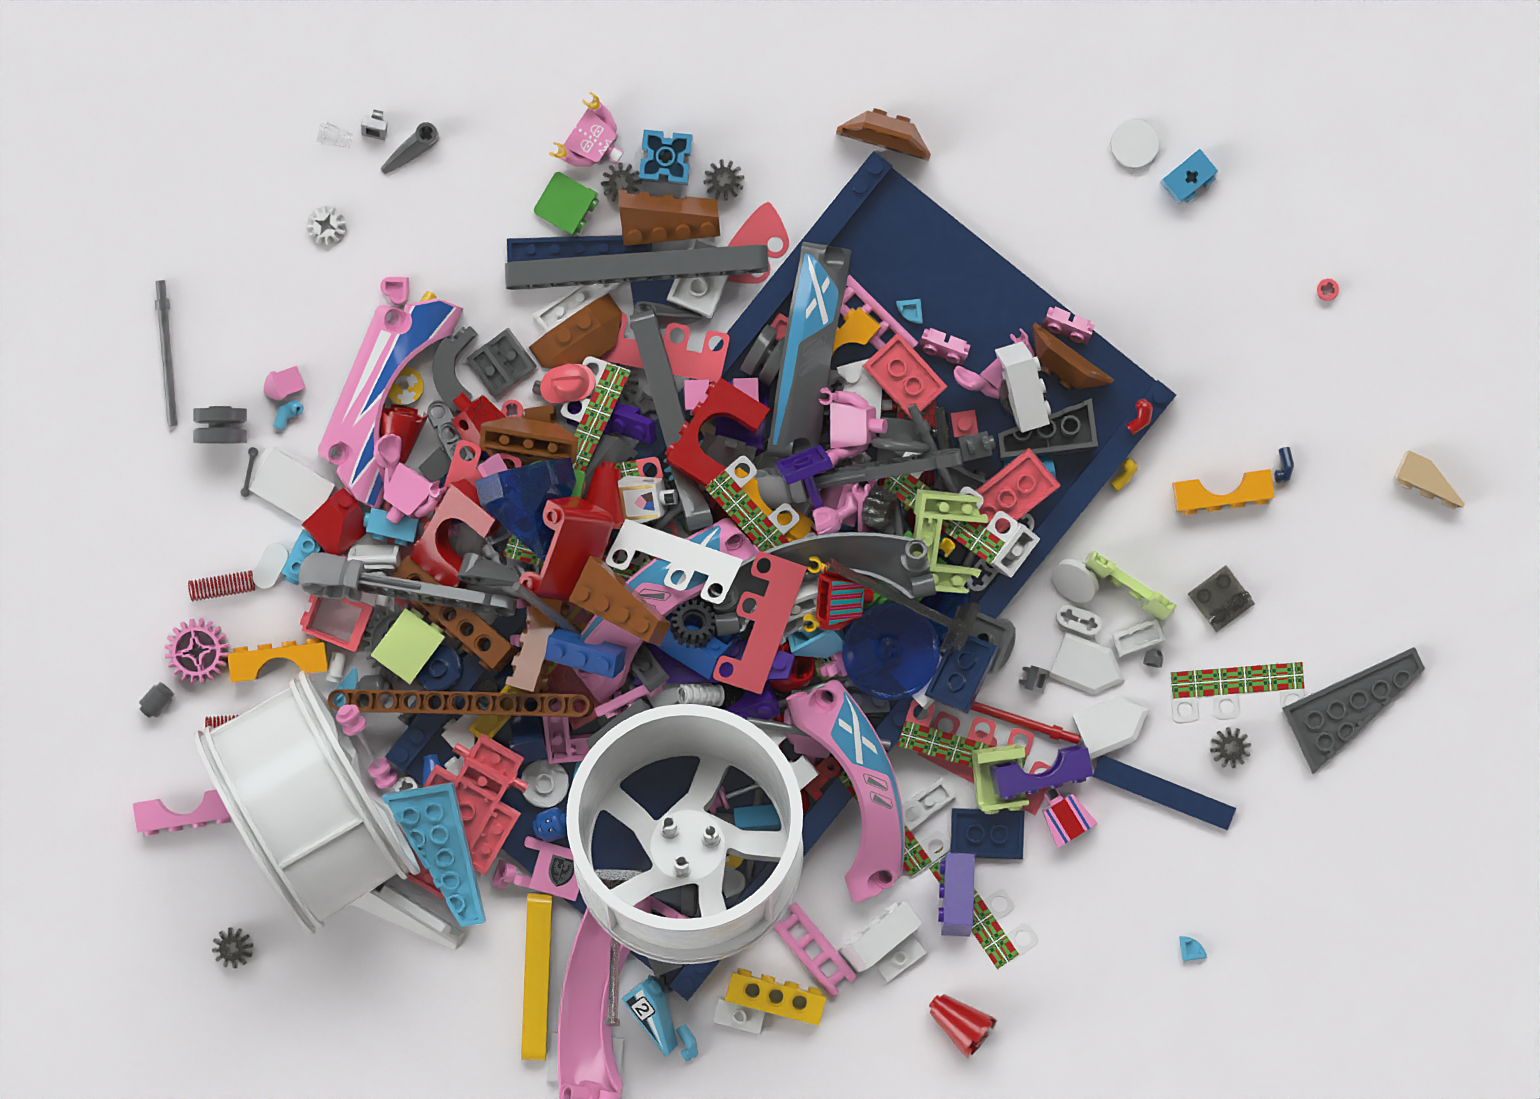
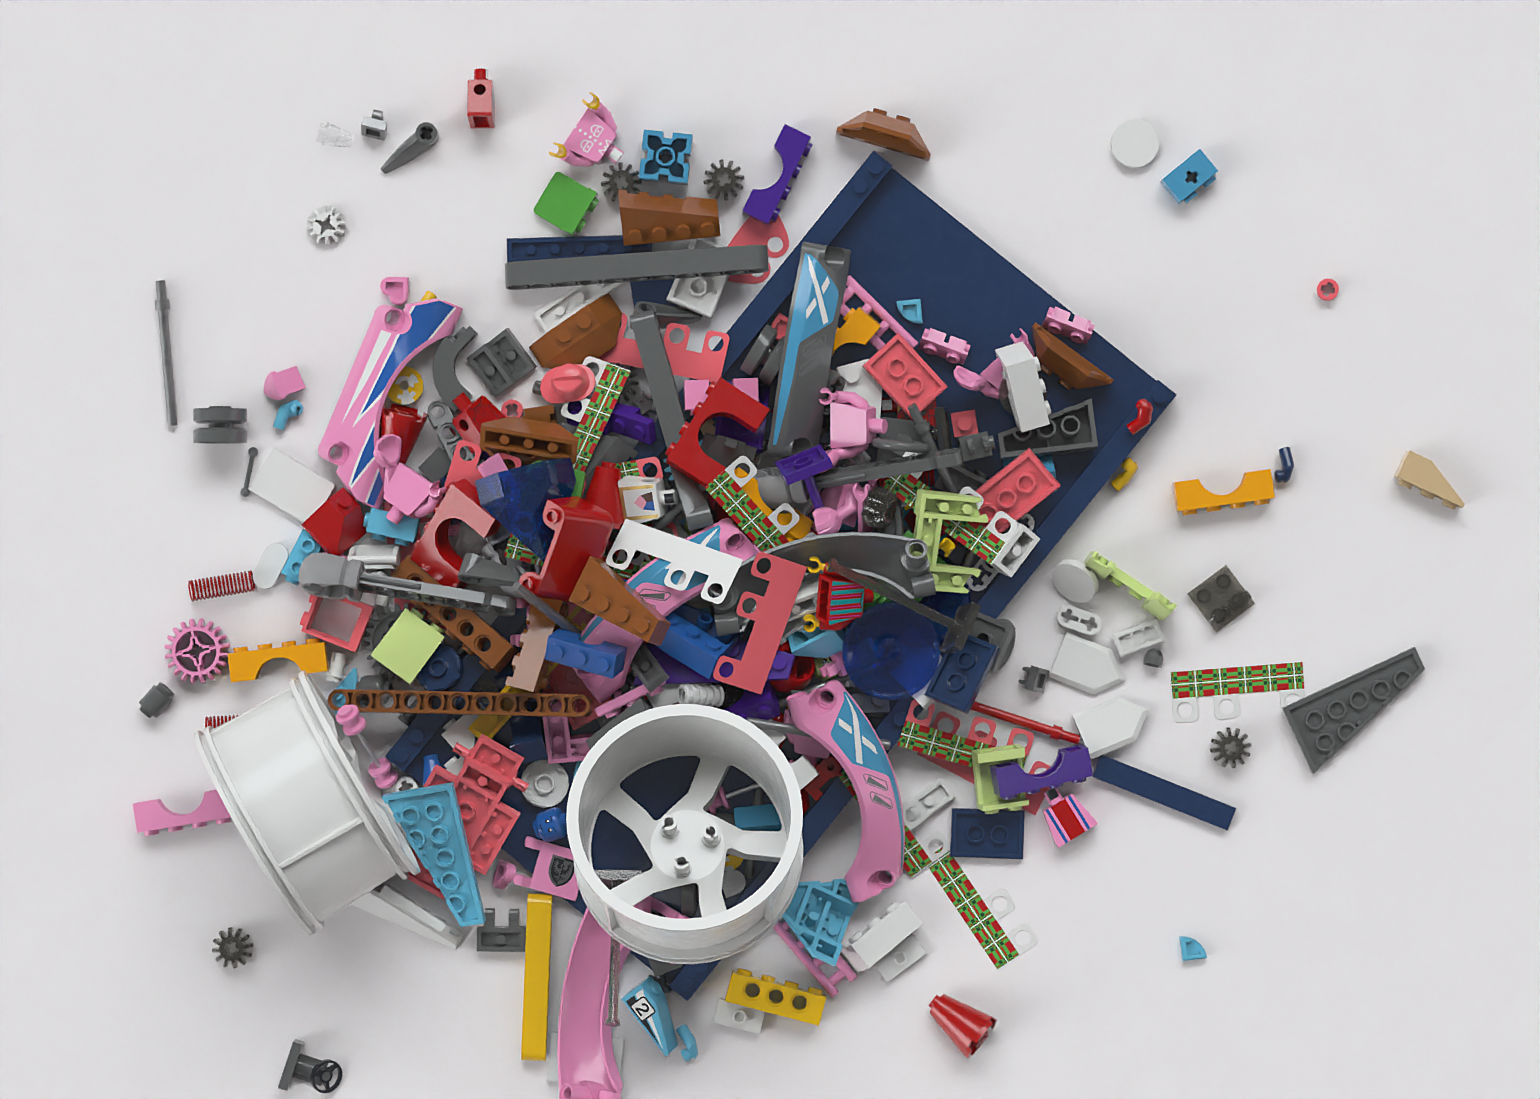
black tyre [670,600,716,649] -> none
wedge [938,853,975,937] -> none
none -> dark grey piece [278,1039,342,1093]
none -> torso [467,68,495,128]
none -> dark grey plate [477,908,526,952]
none -> dark purple arch [742,124,813,225]
none -> medium azure wedge [761,879,859,967]

